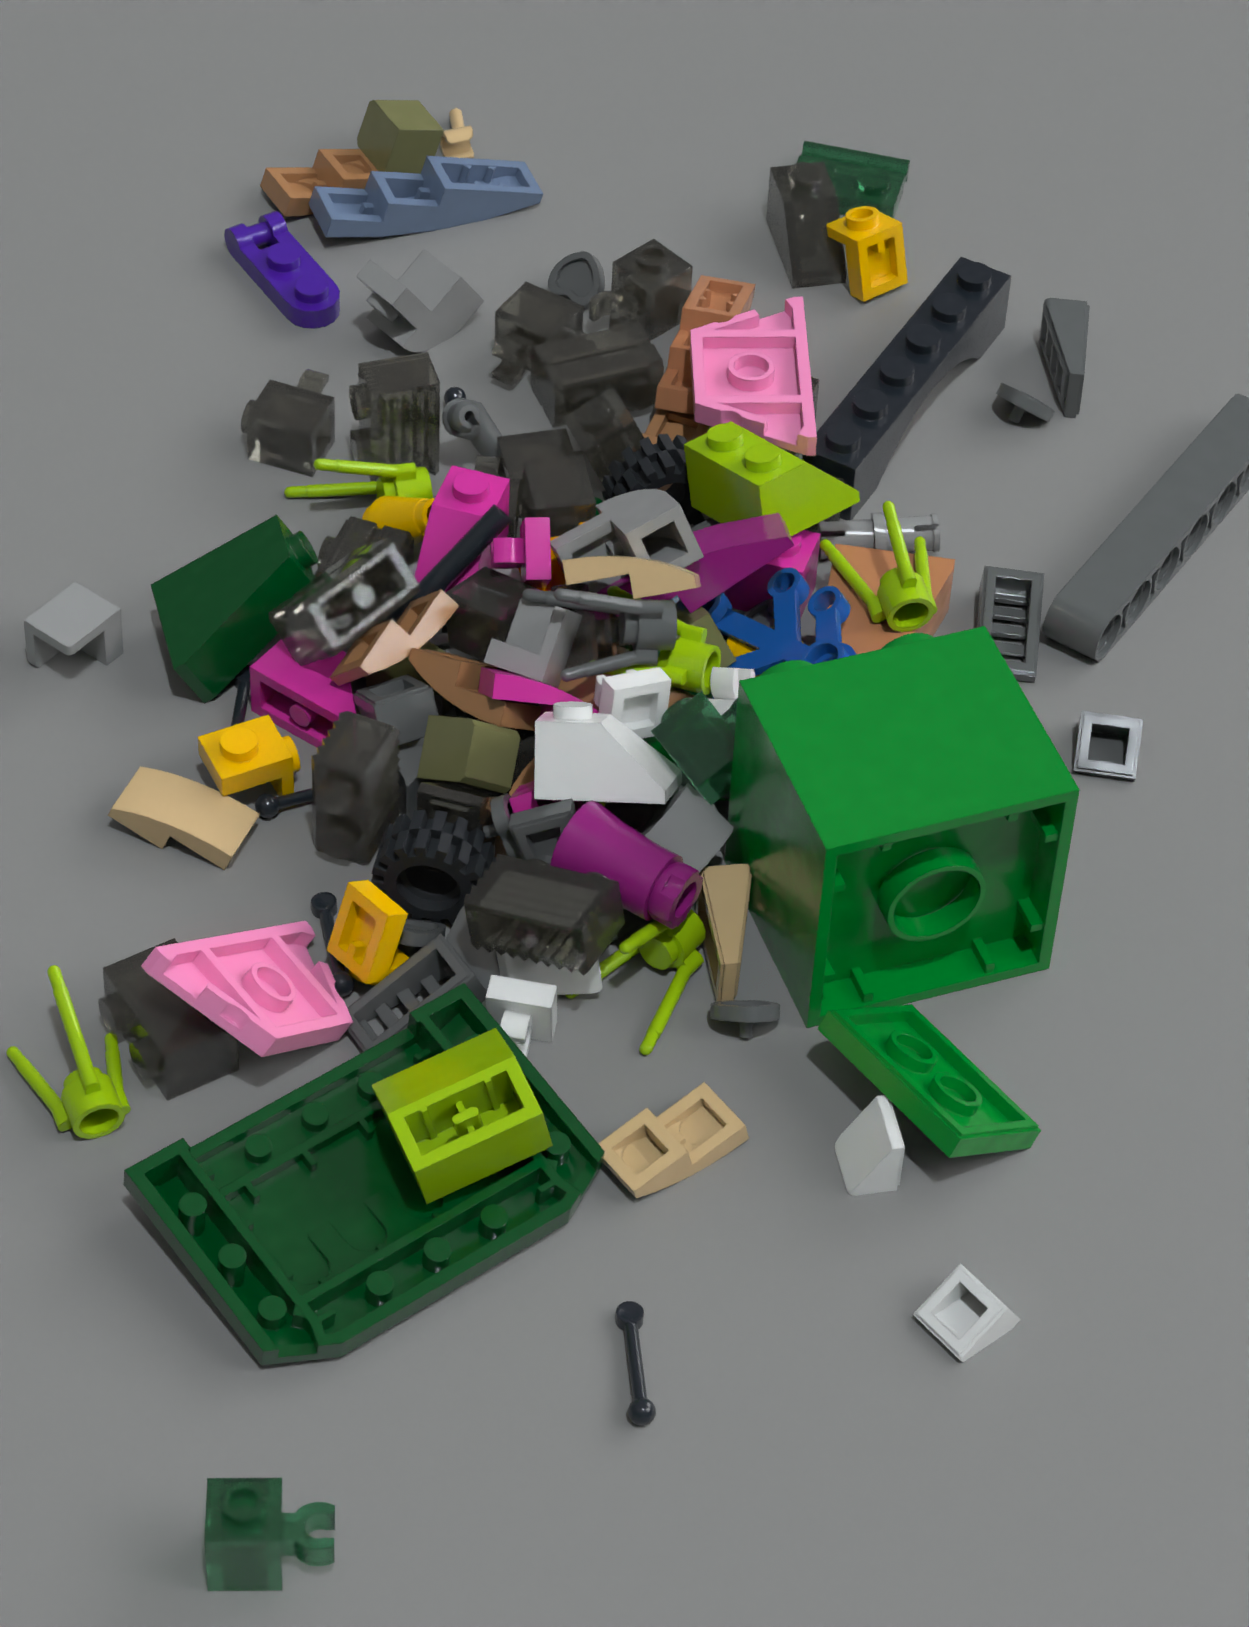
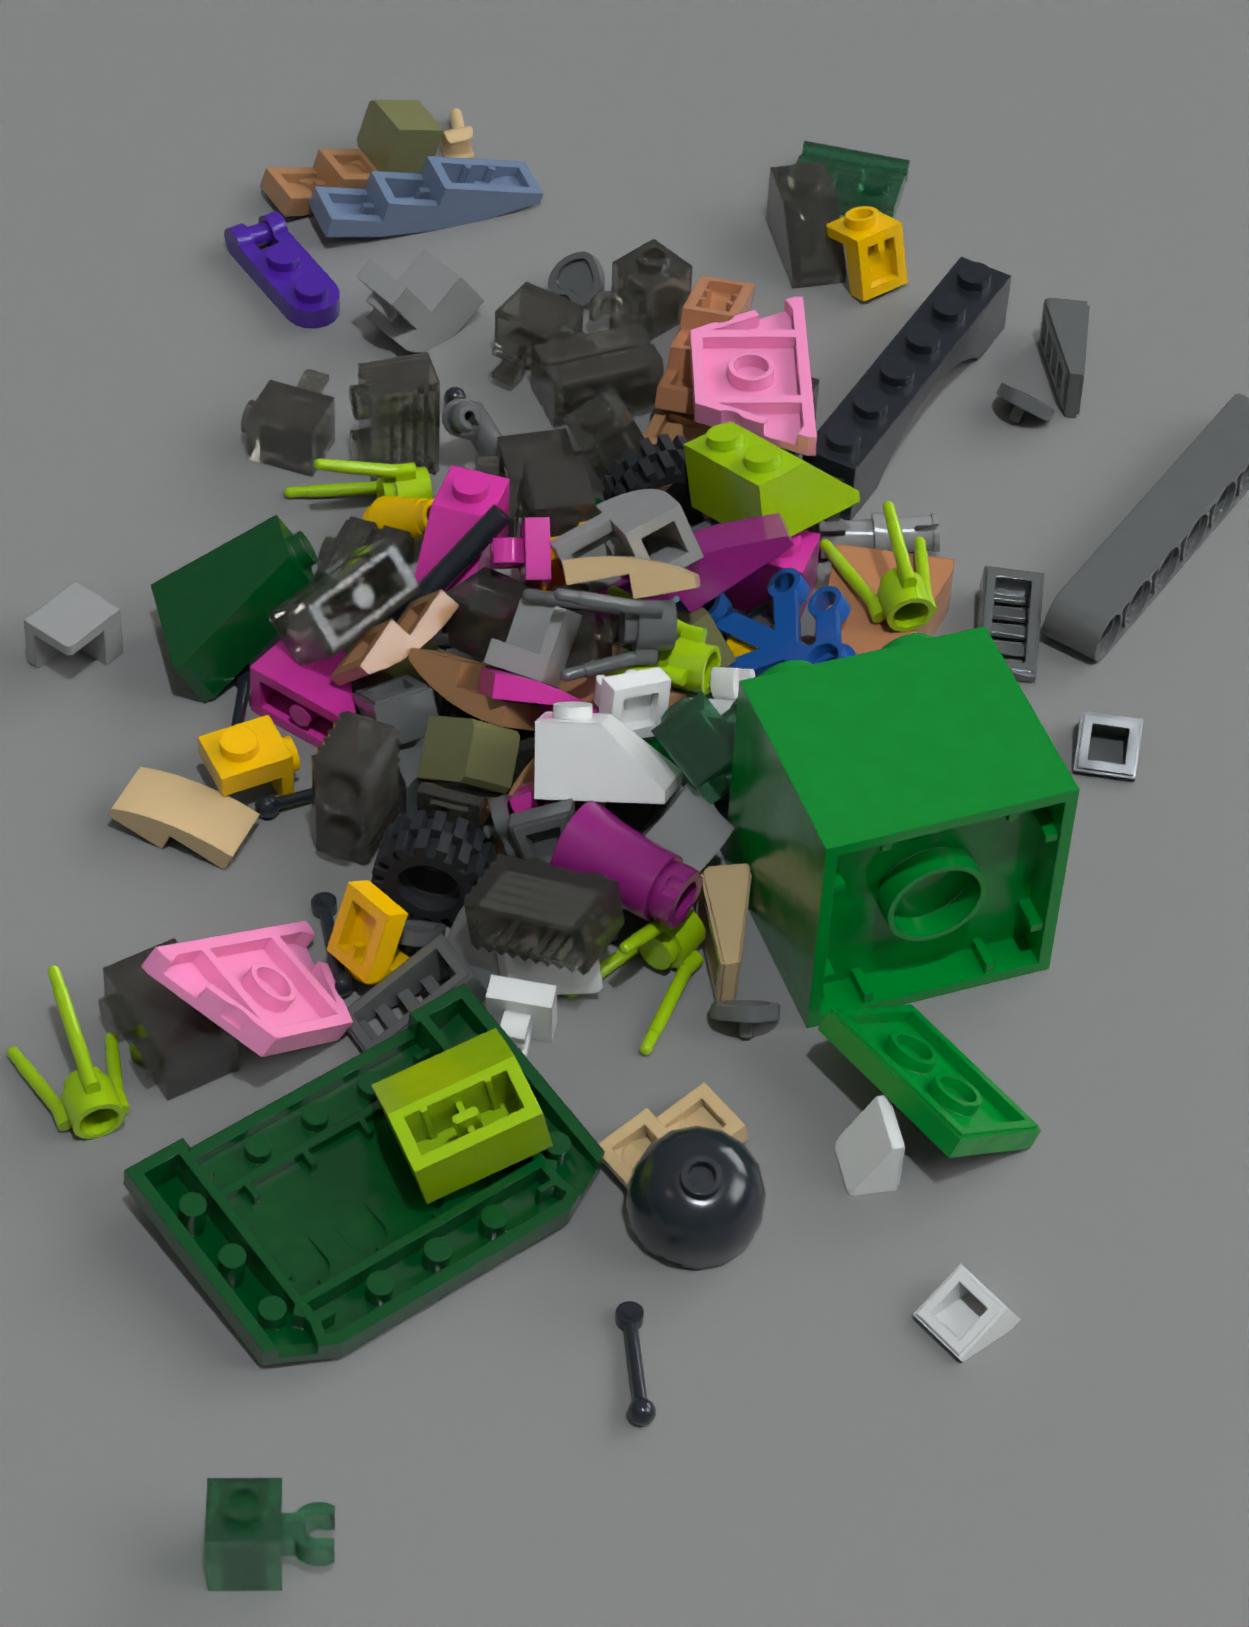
none -> black cylinder [626,1126,766,1270]

